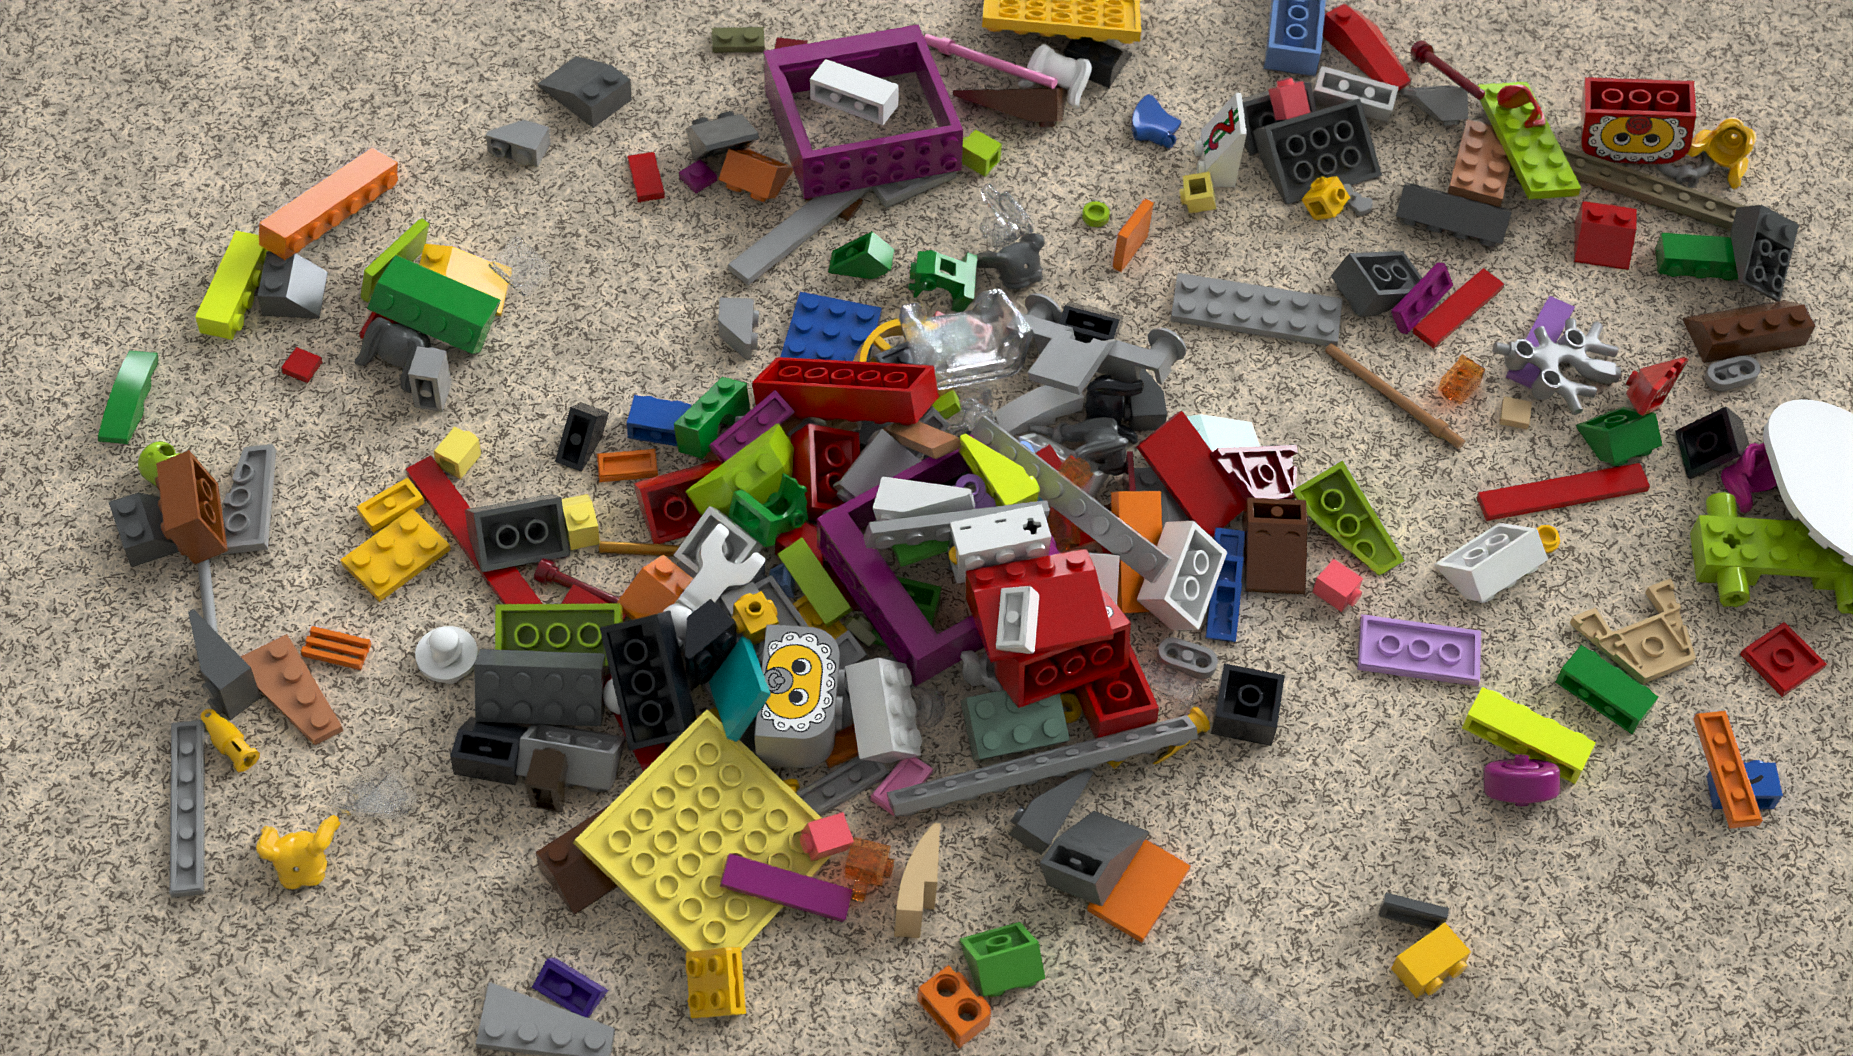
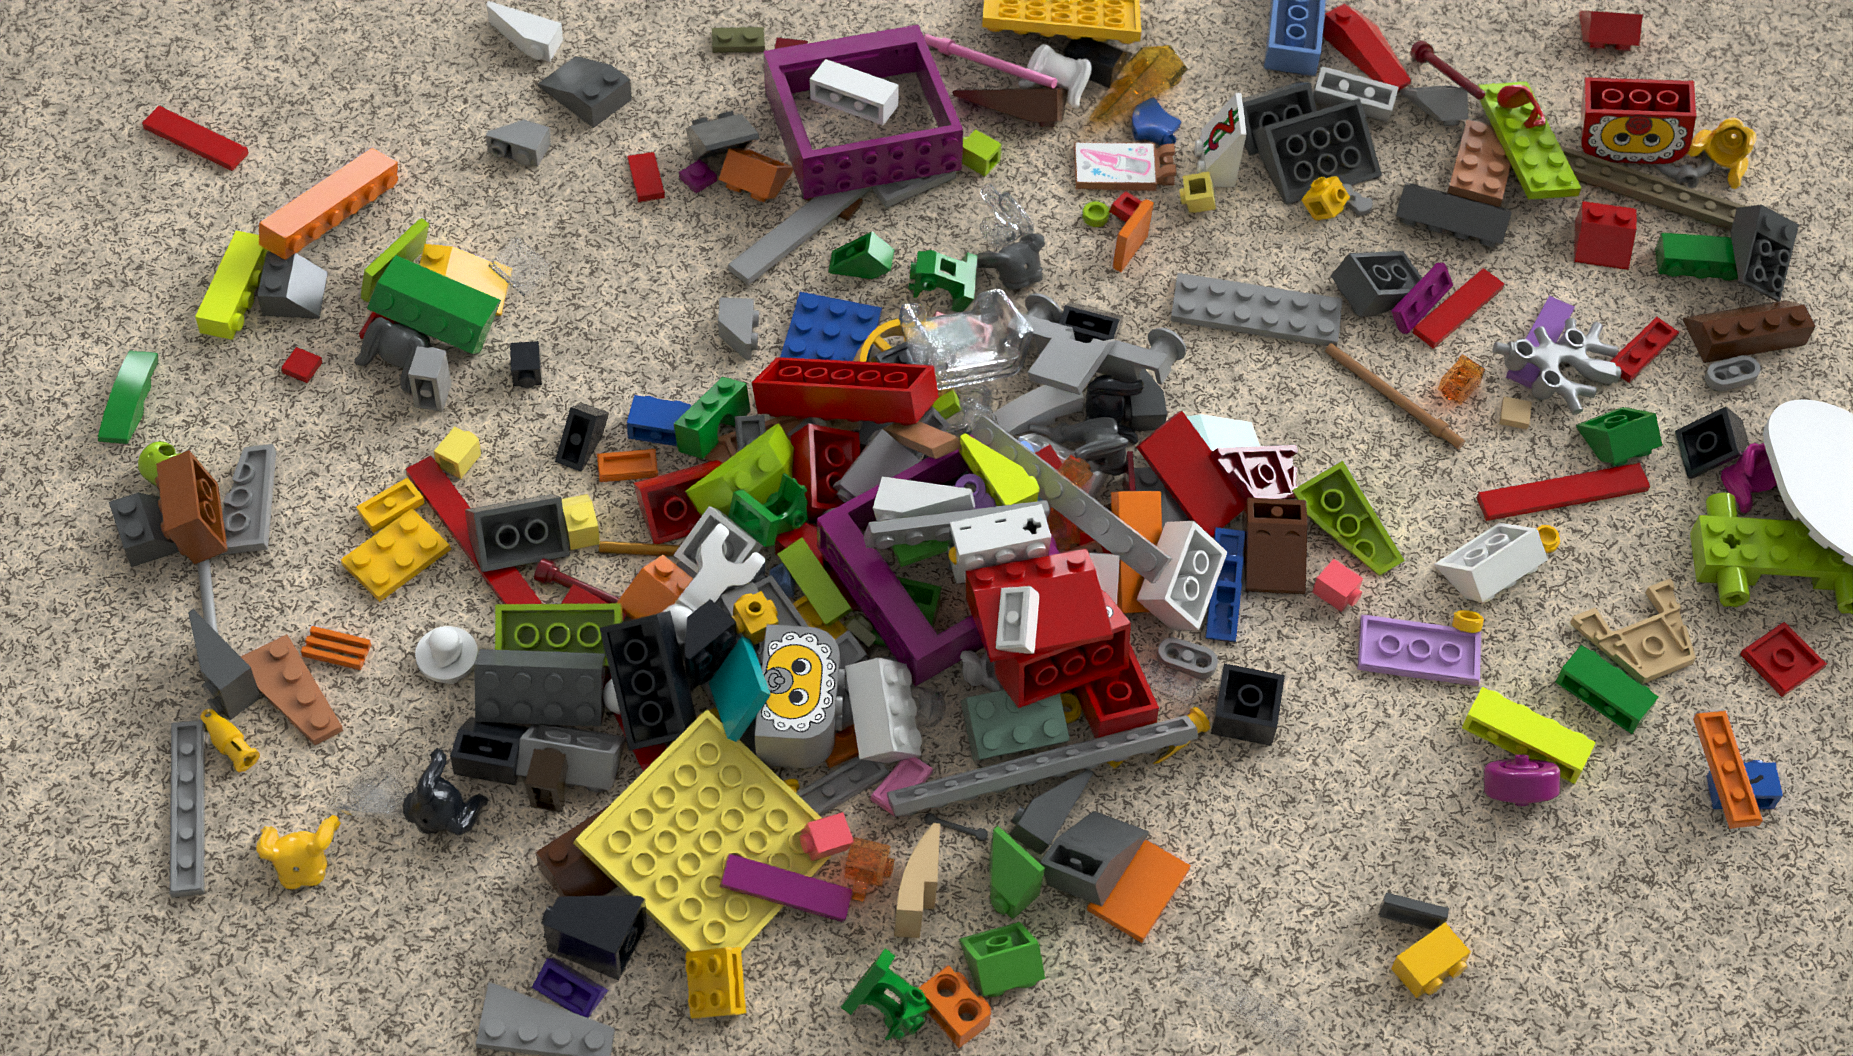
magenta tile [709,390,795,463] -> none
coral brick [1268,78,1310,120] -> none
red wedge [1626,357,1689,416] -> none
none -> red tile [142,106,249,171]
none -> black hair [403,748,488,836]
none -> white slope [486,1,563,62]
none -> black brick [510,341,542,388]
none -> black slope [541,896,647,981]
none -> green tile [840,948,932,1041]
none -> dark grey hinge [924,813,988,841]
none -> bright green slope [989,826,1045,919]
none -> tile [1074,142,1176,191]
none -> clear yellow wedge [1089,45,1188,122]
none -> red plate [1109,191,1142,222]
none -> yellow tile [1452,610,1484,633]
none -> red slope [1579,10,1643,50]
none -> red tile [1609,317,1679,383]

